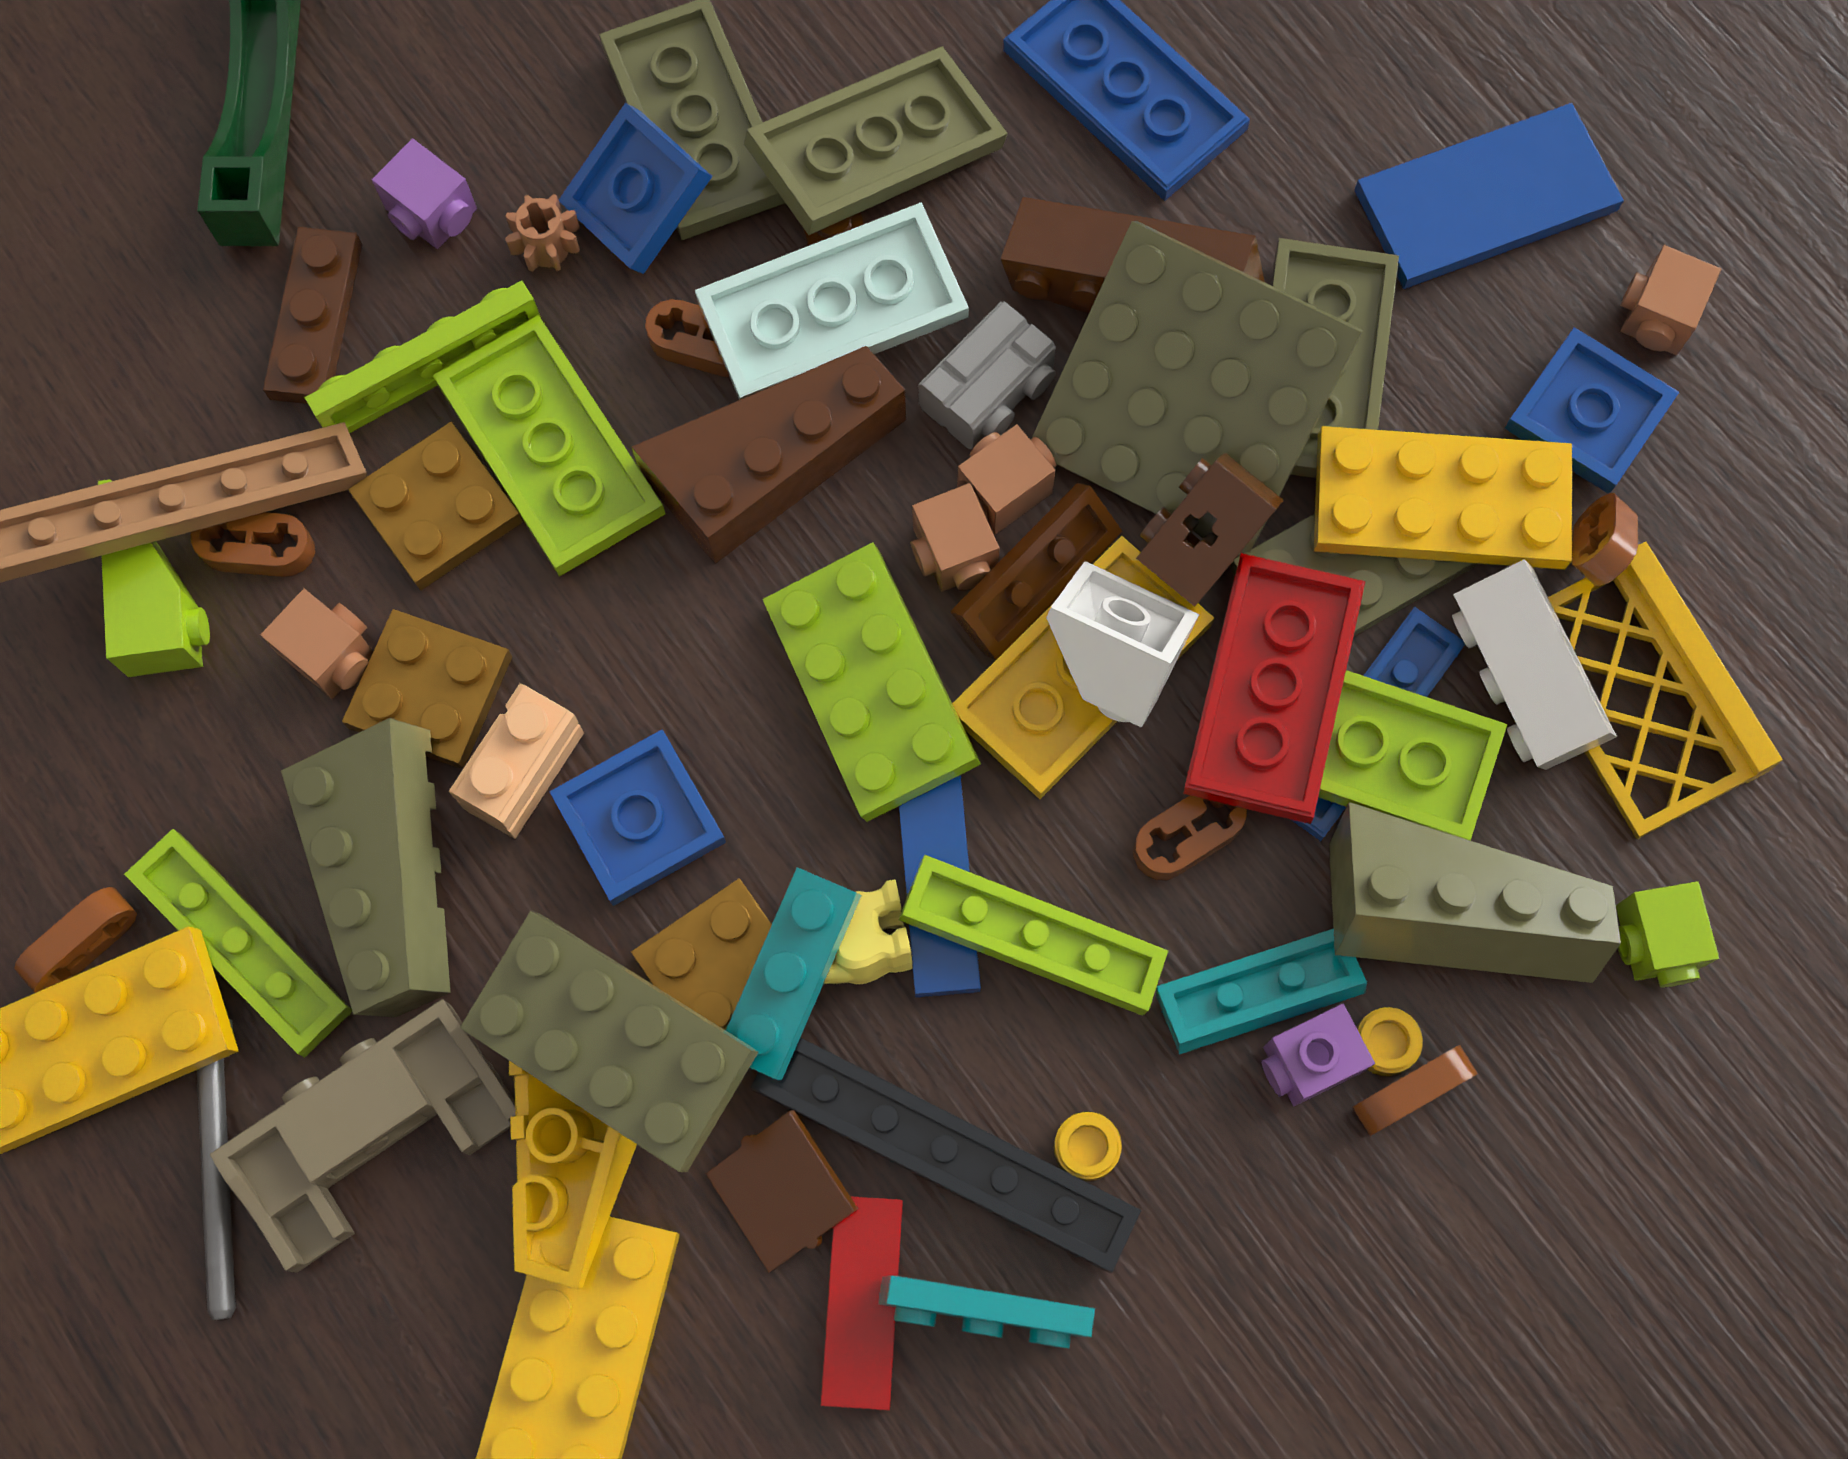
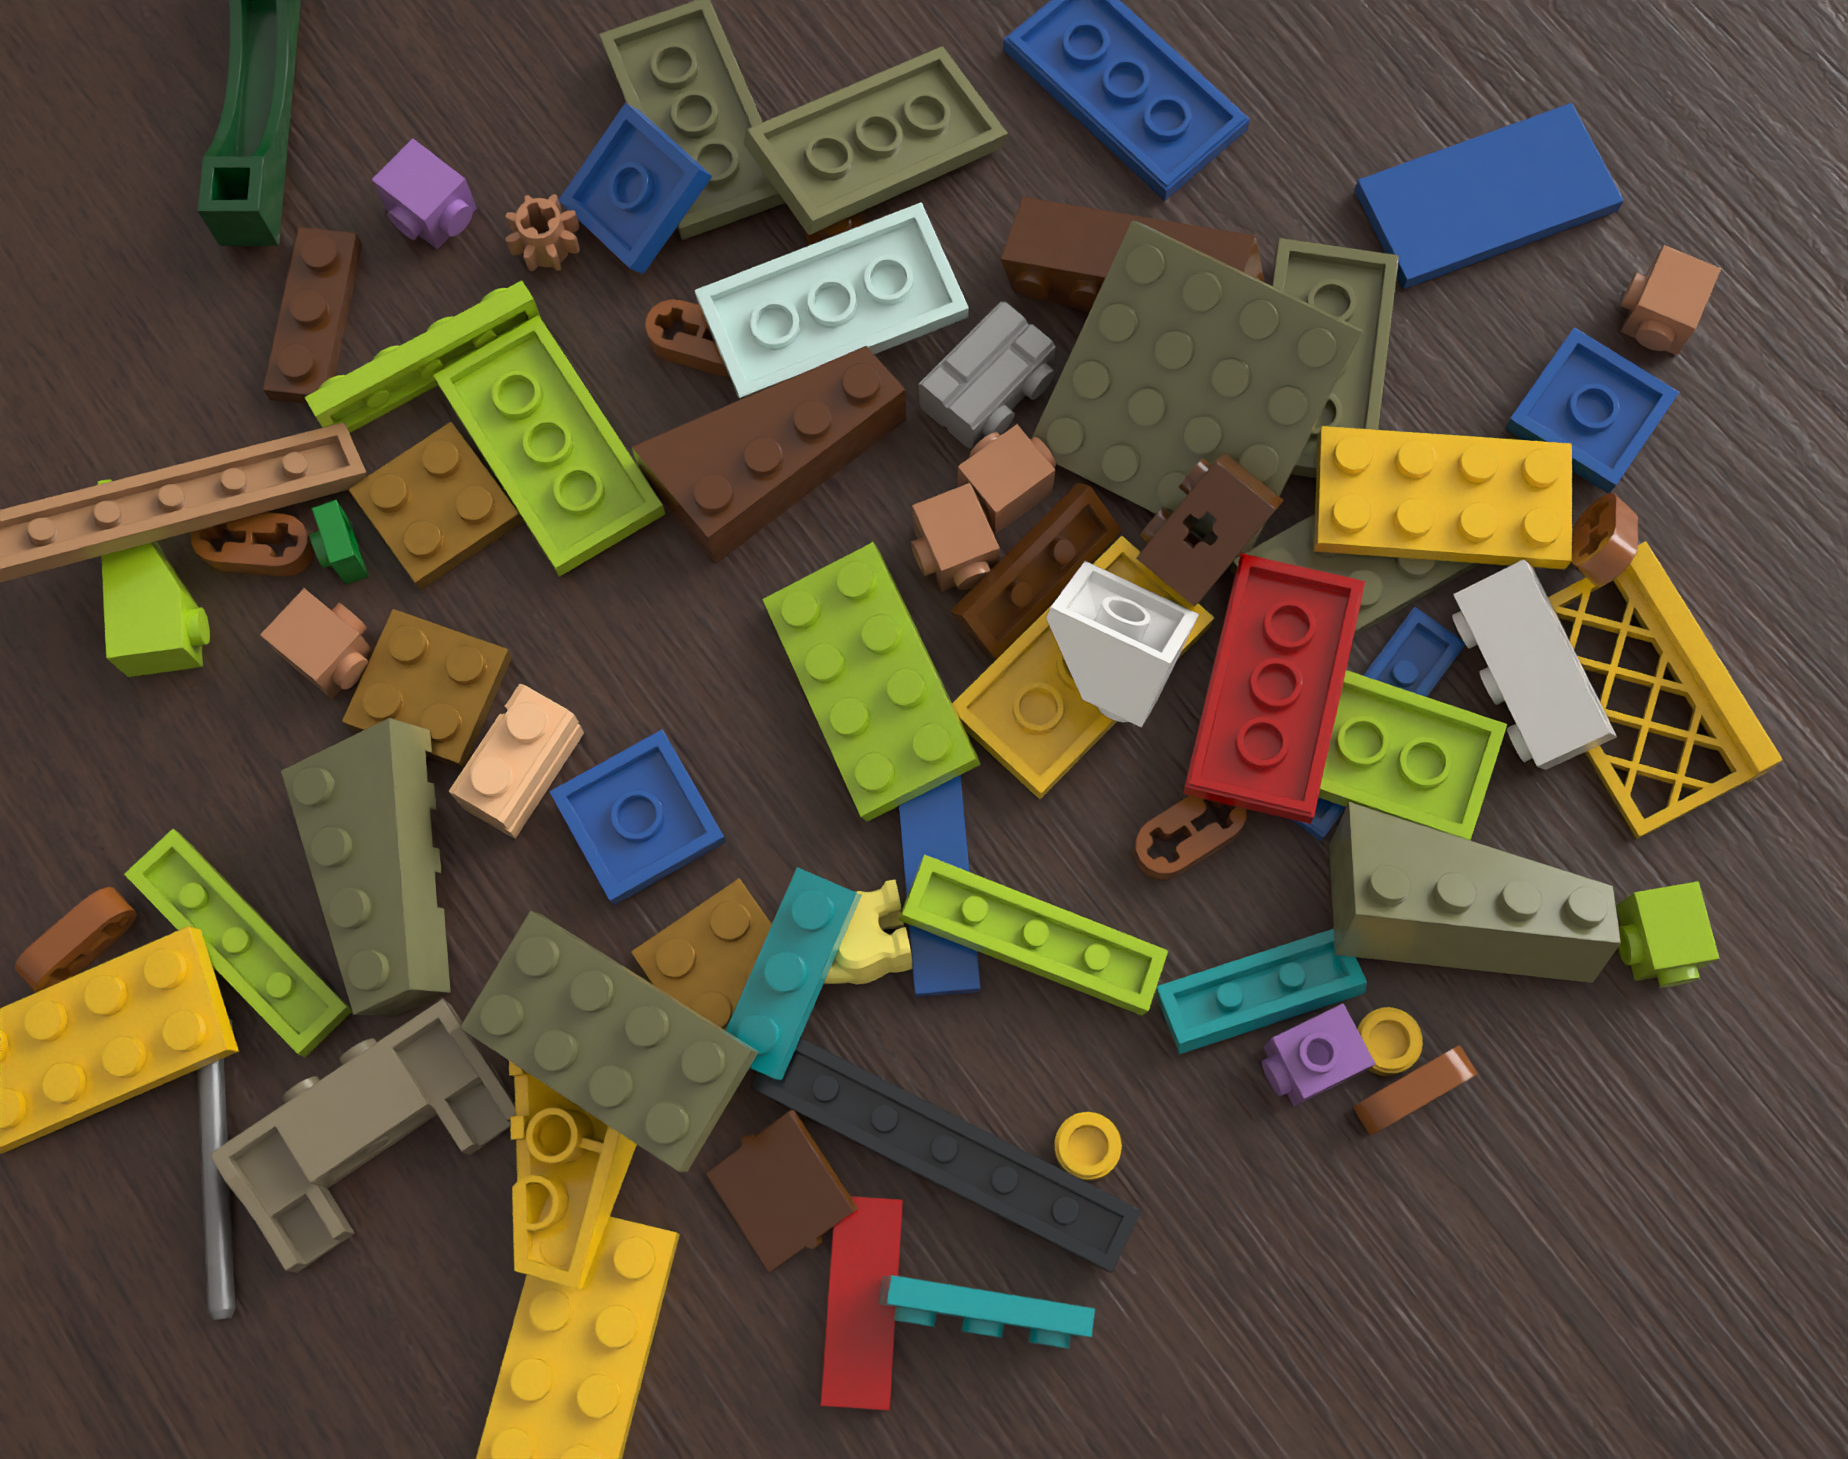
none -> green plate [310,500,369,585]

